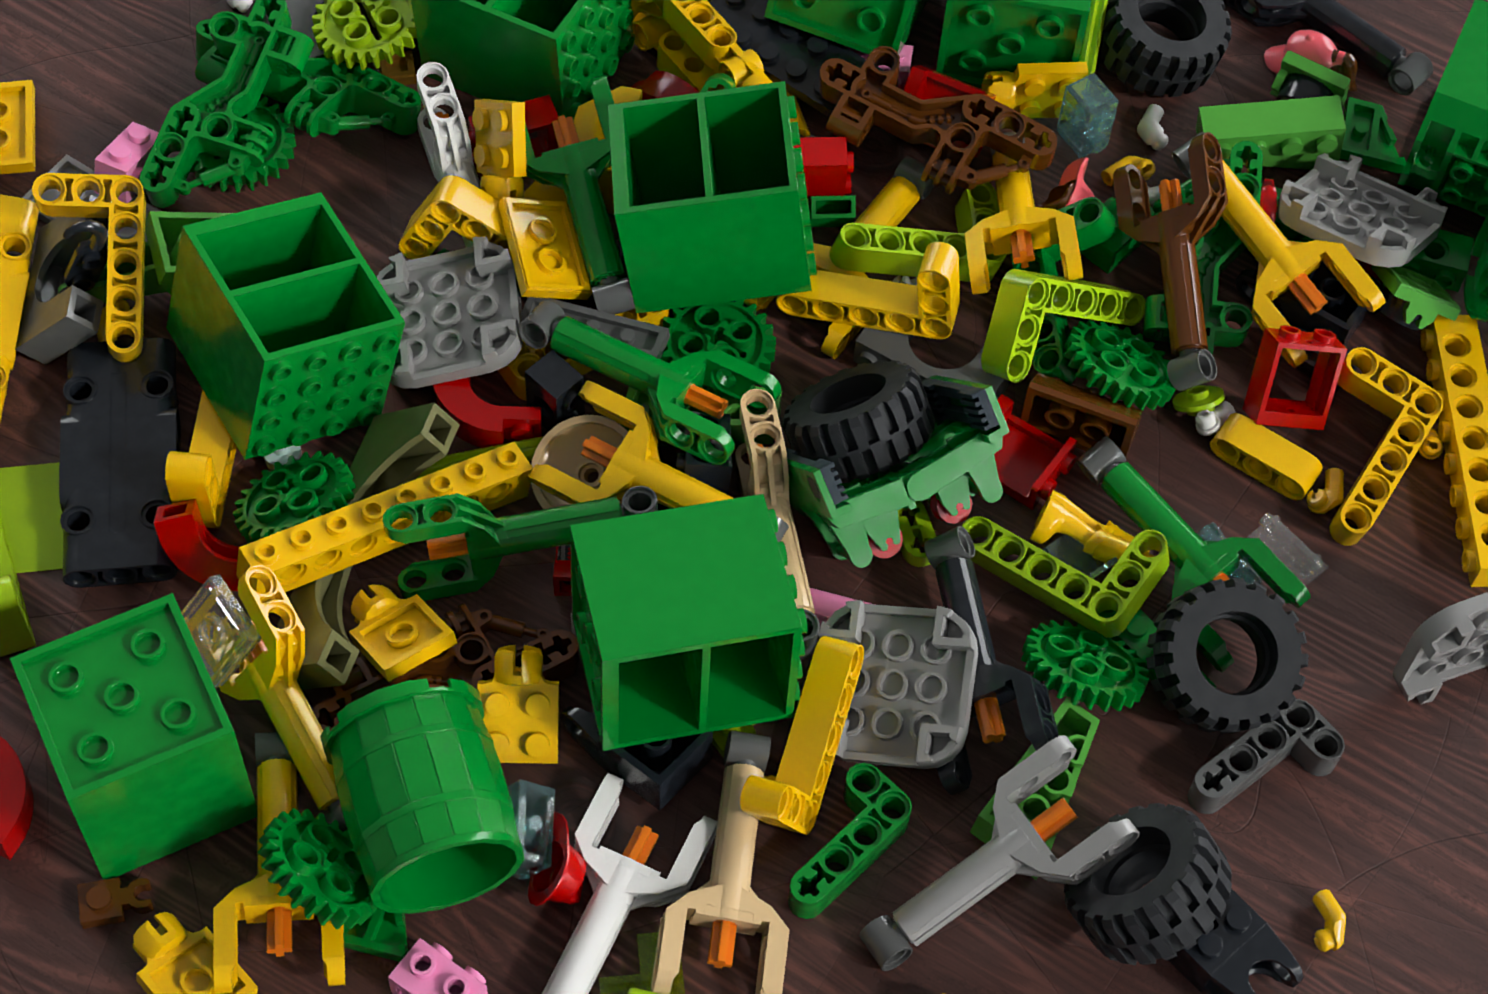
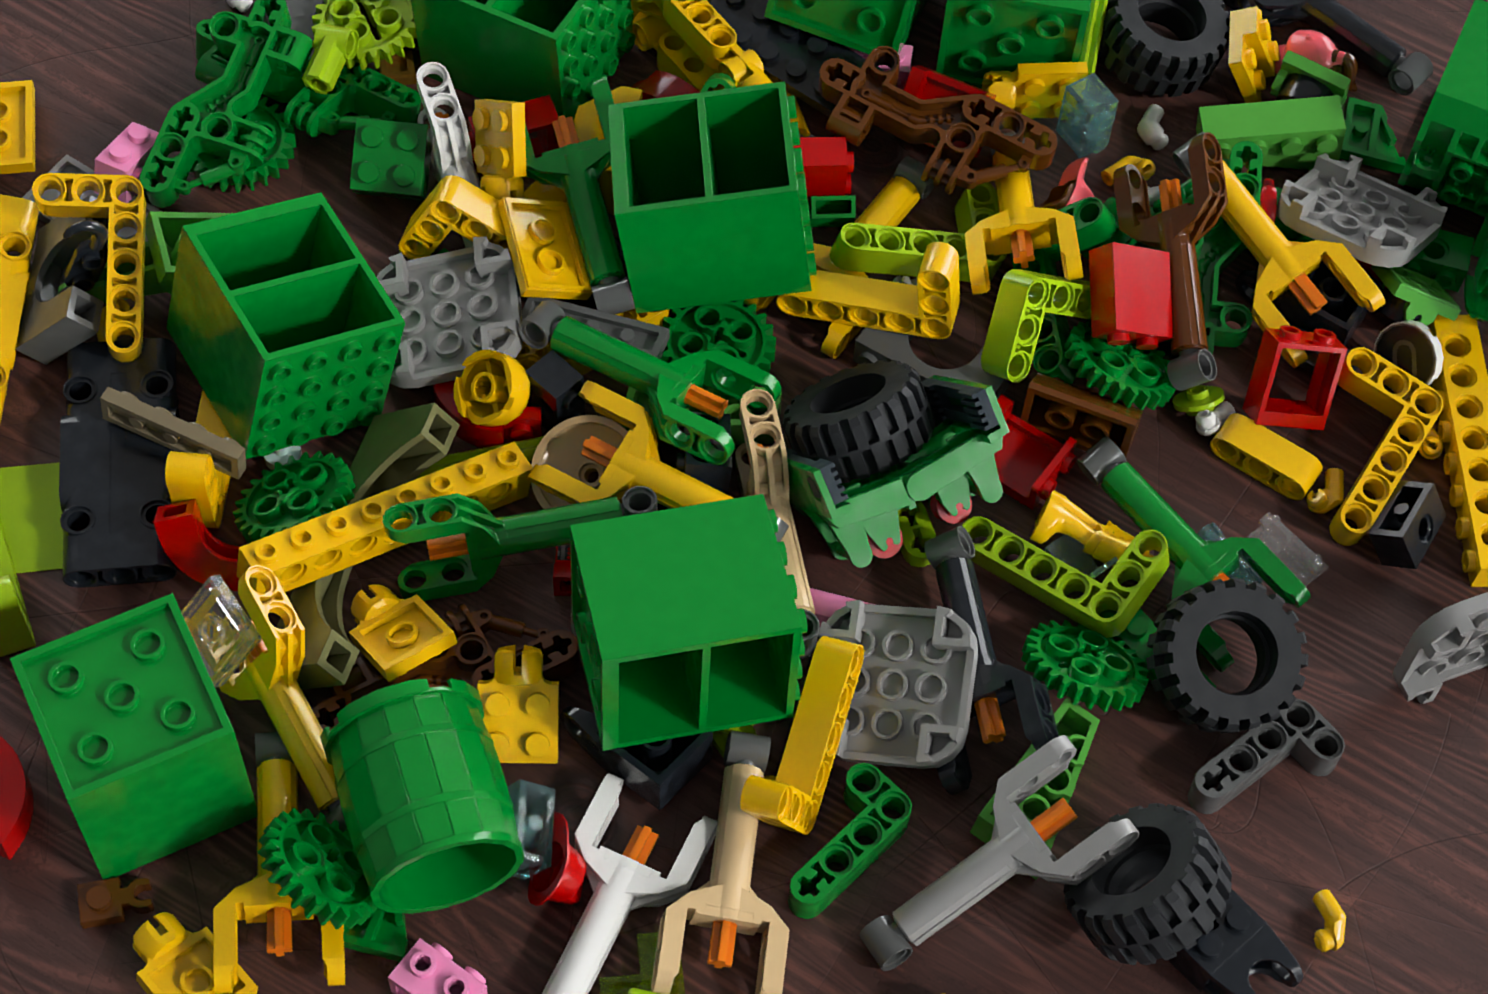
none -> dark tan plate [100,387,246,480]
none -> lime piece [302,23,359,95]
none -> green brick [350,118,433,201]
none -> yellow cylinder [454,349,530,427]
none -> red brick [1089,242,1173,350]
none -> yellow plate [1228,6,1280,103]
none -> black brick [1368,480,1447,569]
none -> black tile [1373,320,1444,390]

